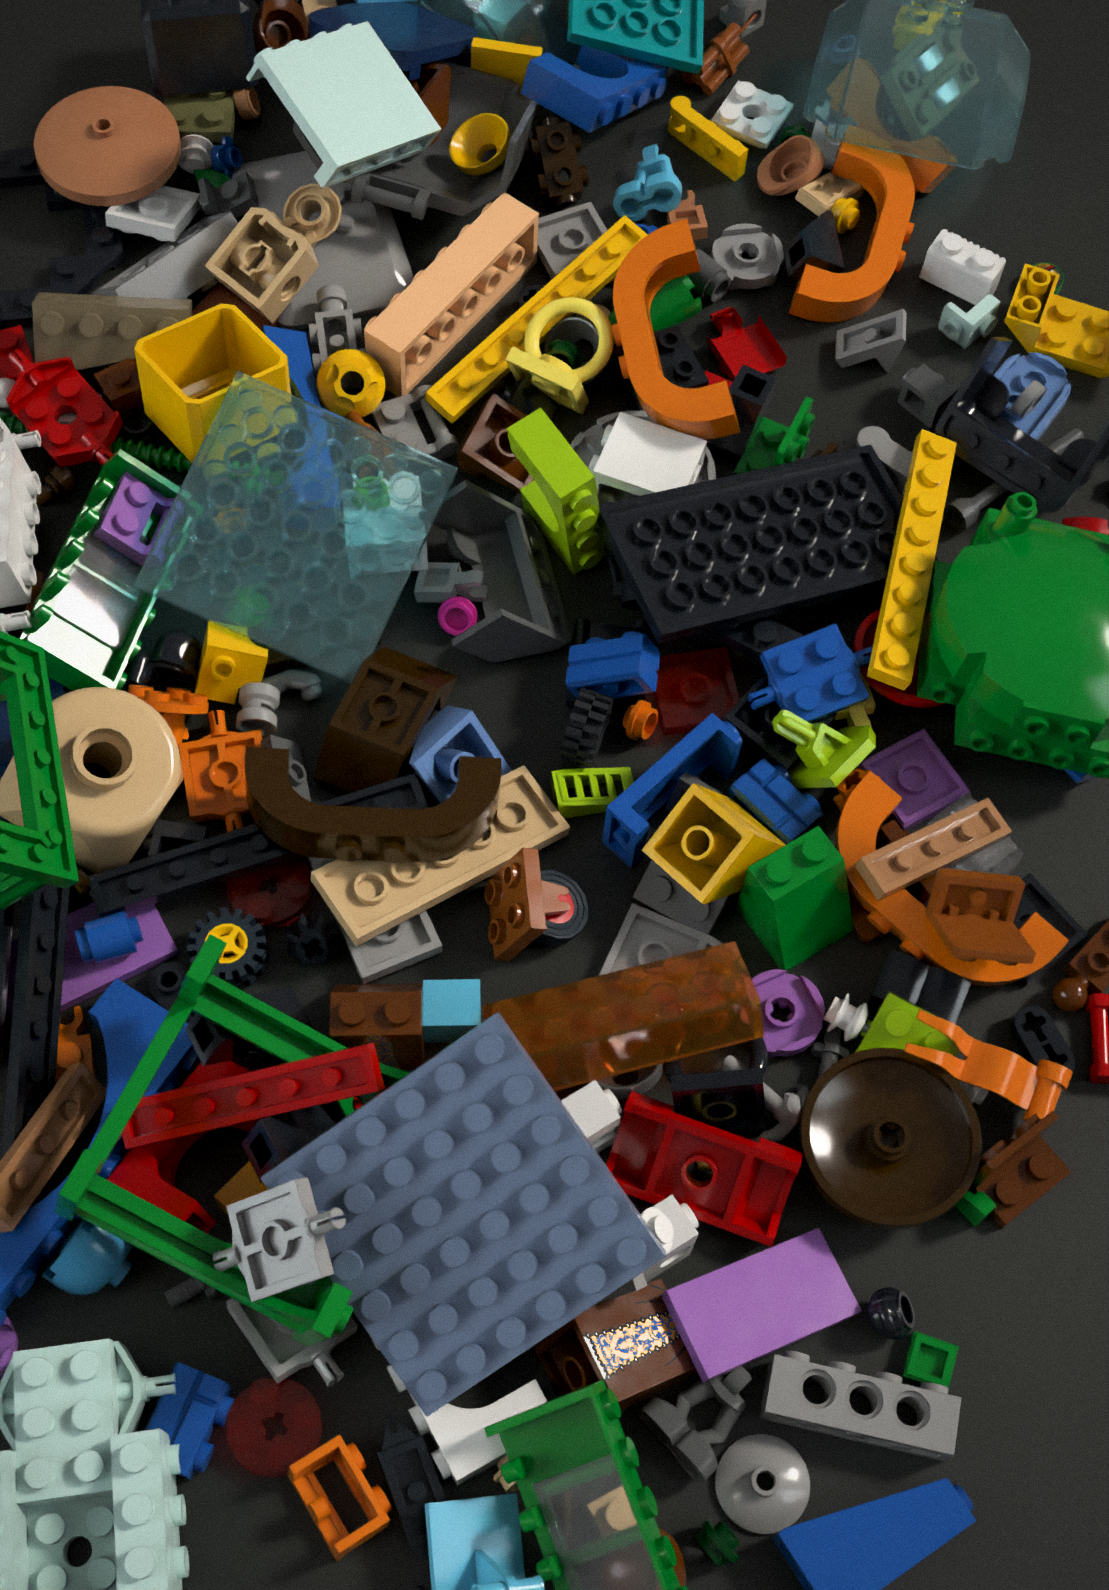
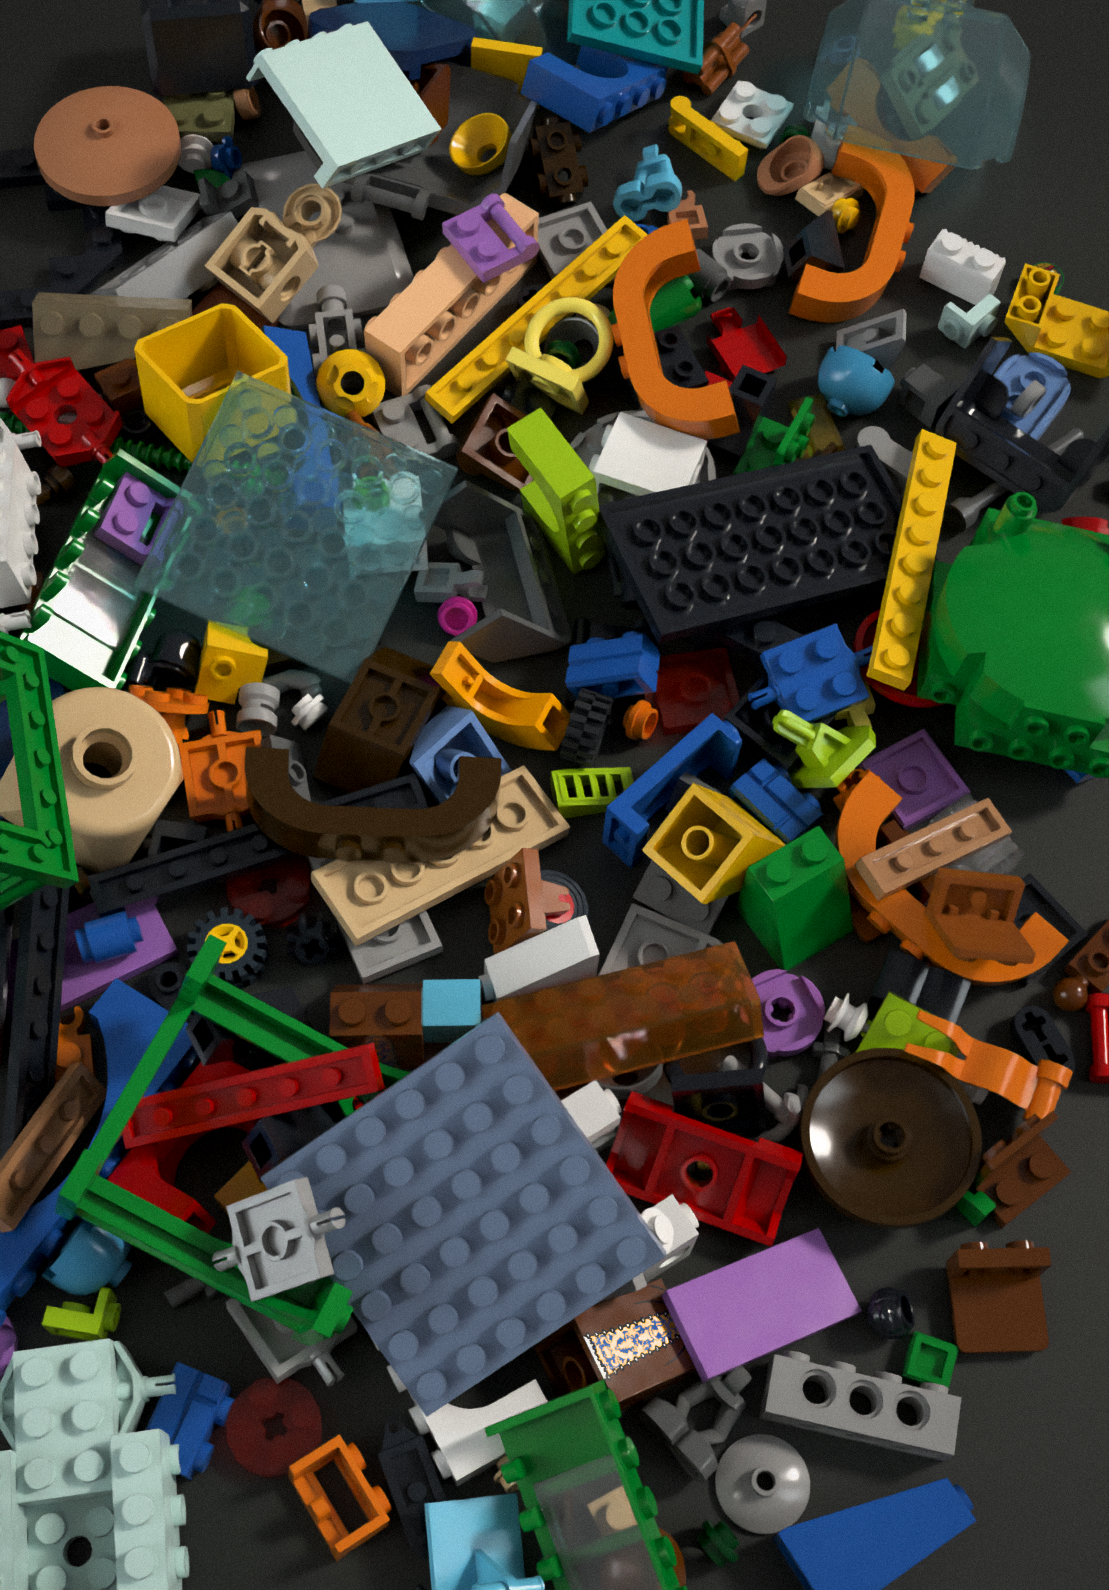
none -> lime bracket [42,1287,121,1341]
none -> white plate [291,694,329,731]
none -> light orange arch [430,641,571,751]
none -> medium lavender plate [442,193,540,283]
none -> white slope [478,915,600,1013]
none -> clear yellow tile [788,394,846,458]
none -> dark azure cylinder [818,345,895,417]
none -> reddish brown bracket [946,1240,1052,1354]

